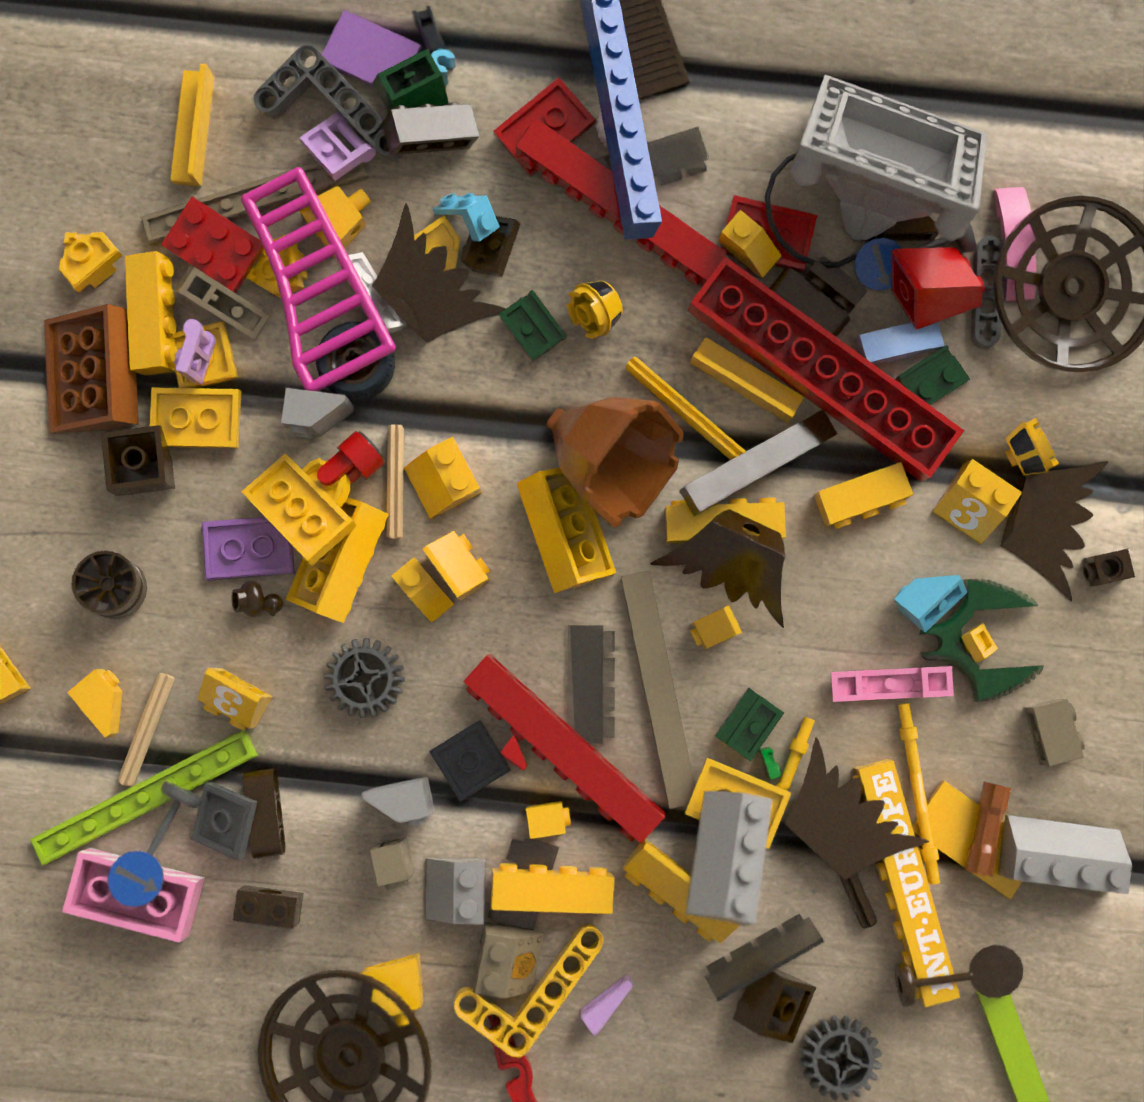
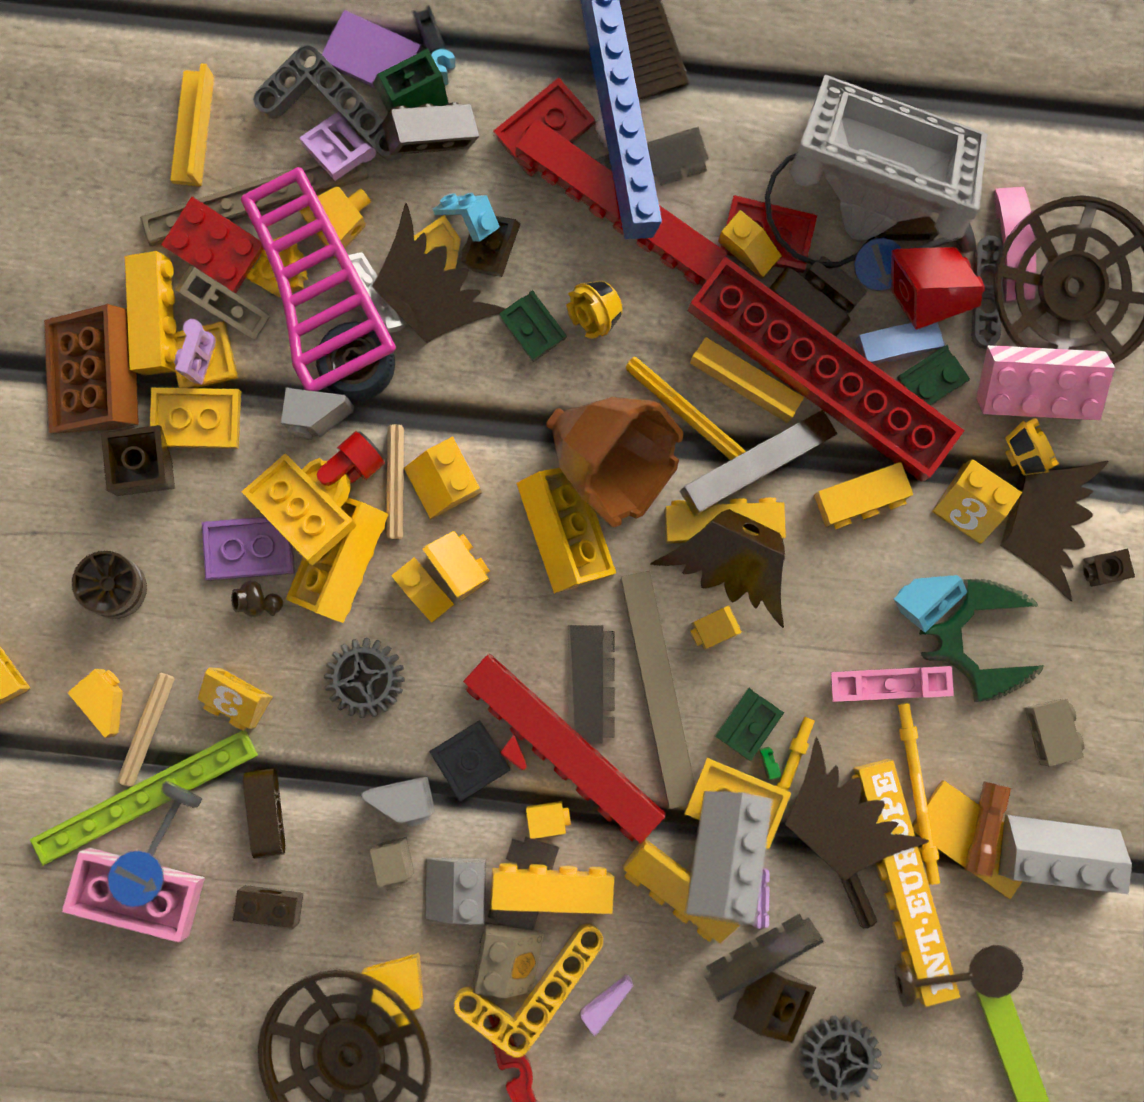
yellow plate [58,232,123,293] -> none
dark grey tile [191,782,258,860] -> none
yellow plate [961,623,998,663] -> none
none -> lavender axle [752,868,769,928]
none -> bright pink brick [976,345,1115,420]

